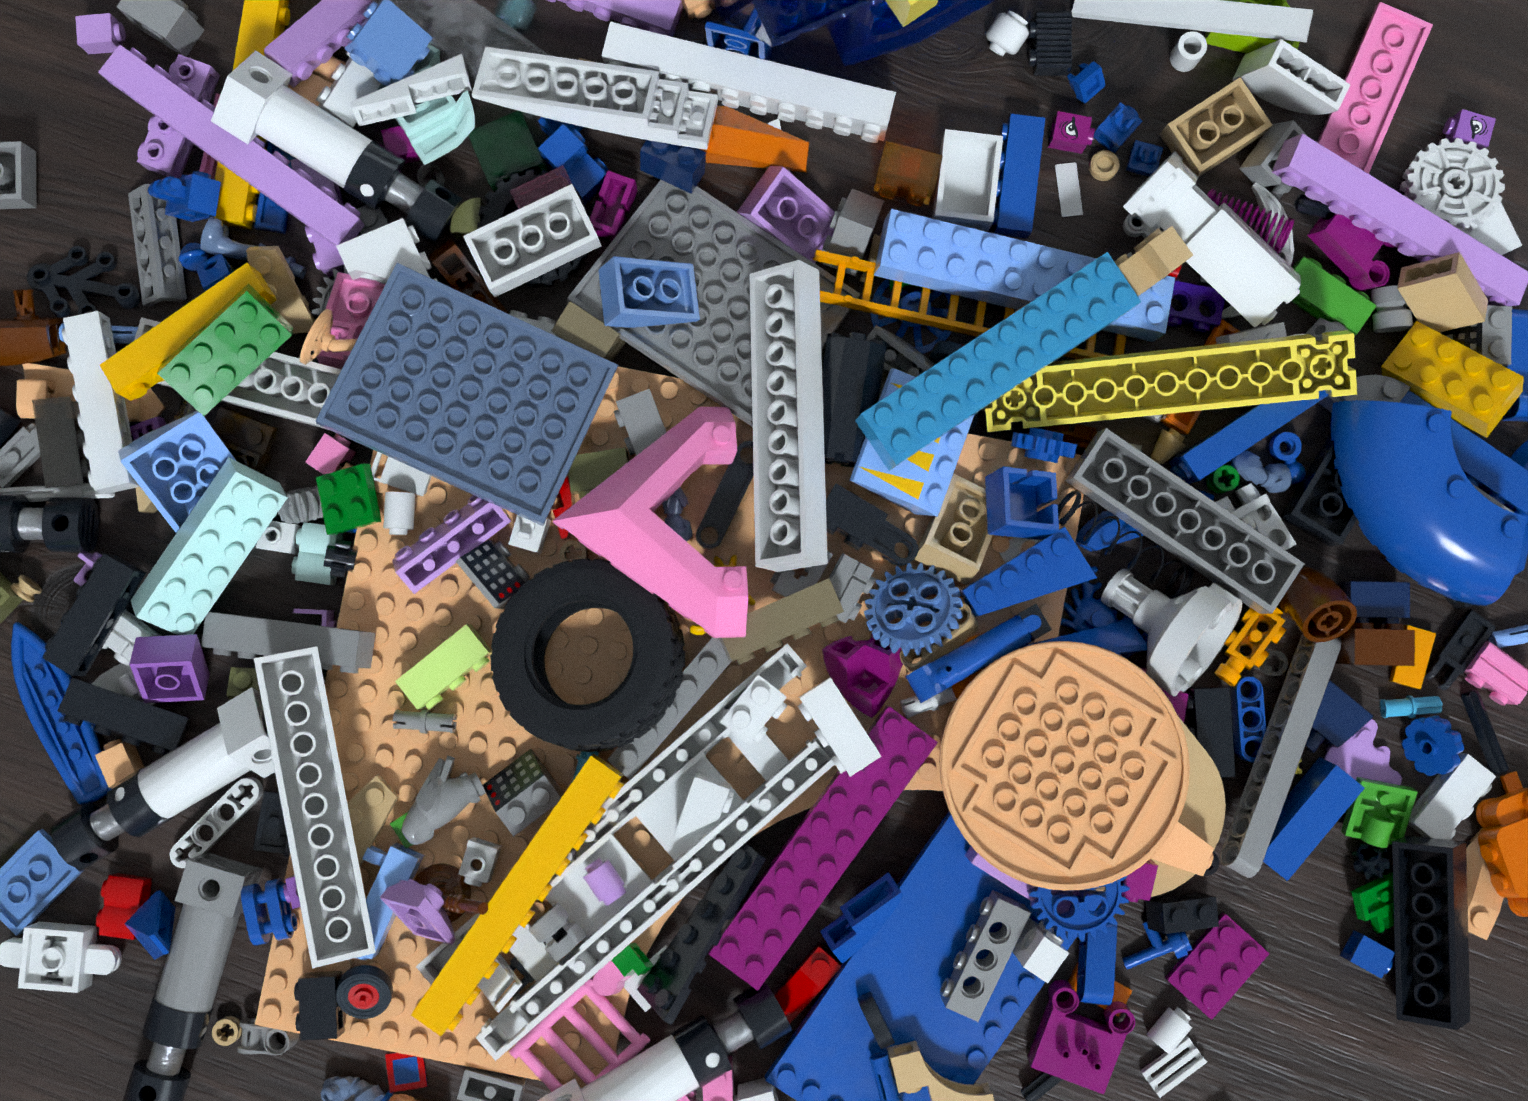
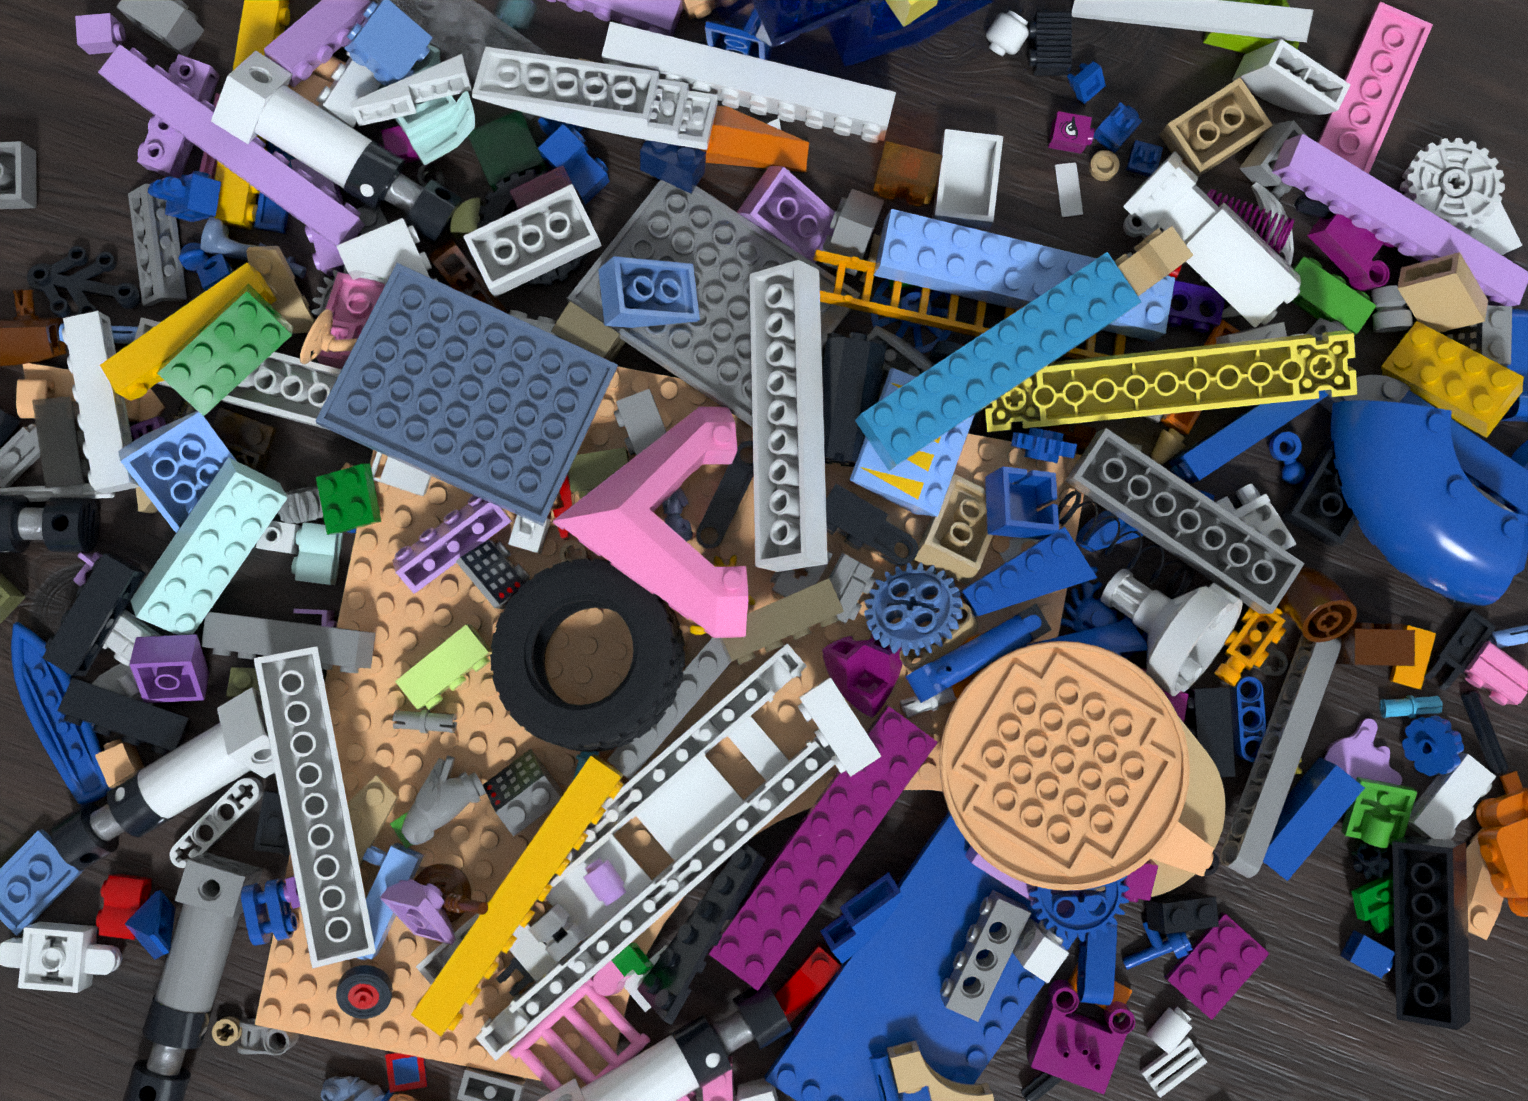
tan bush [10,575,42,602] -> none
black brick [294,971,345,1041] -> none
bright pink brick [305,433,356,475] -> none
black gear [323,539,358,578] -> none
white brick [383,492,415,535] -> none
white brick [458,837,502,887] -> none
white piece [478,954,523,1013] -> none
magenta piece [590,171,638,241] -> none
white slope [674,772,734,838] -> none
white bracket [720,674,787,745] -> none
black beam [857,991,895,1050] -> none
blue brick [992,114,1045,238] -> none
white brick [1170,31,1207,72] -> none
green bush [1206,465,1240,494] -> none
sand blue arm [1231,451,1291,493] -> none
dark blue torso [1304,680,1374,753] -> none
dark blue brick [1341,581,1410,624] -> none
medium lavender brick [1443,109,1496,150] -> none

